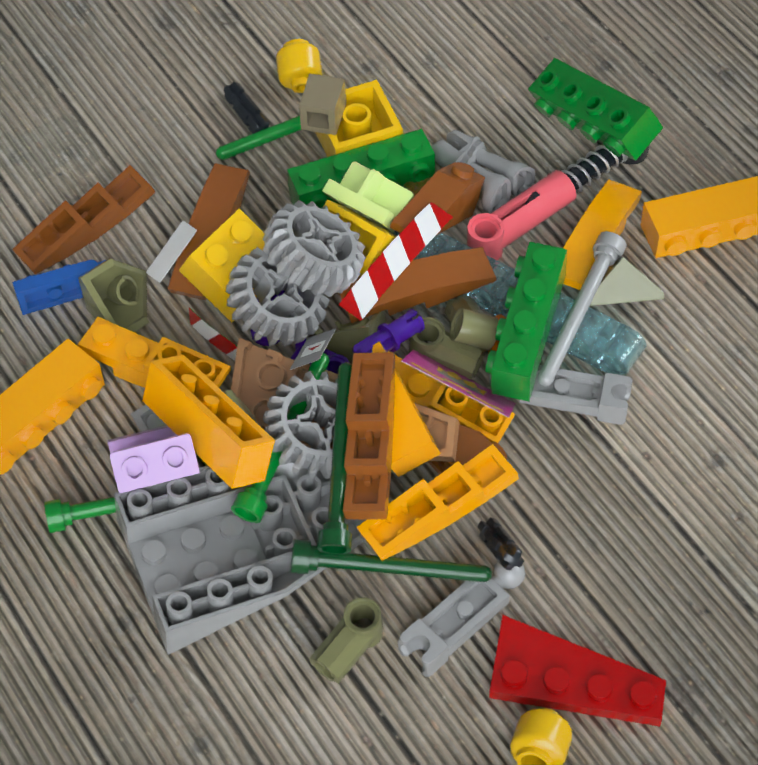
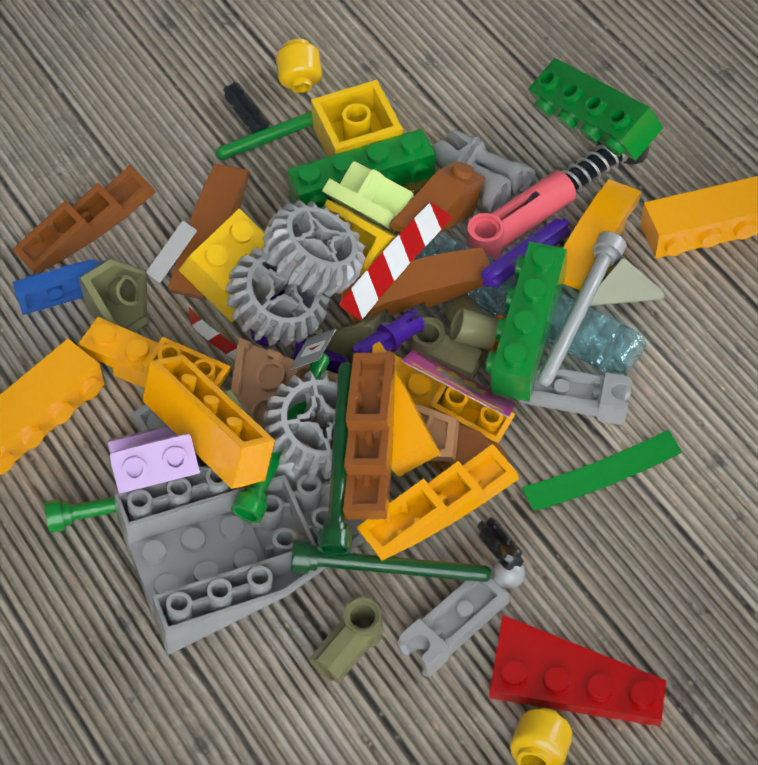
dark tan brick [299,74,346,135] -> none
none -> dark purple axle [481,218,571,288]
none -> green sticker [522,430,682,511]

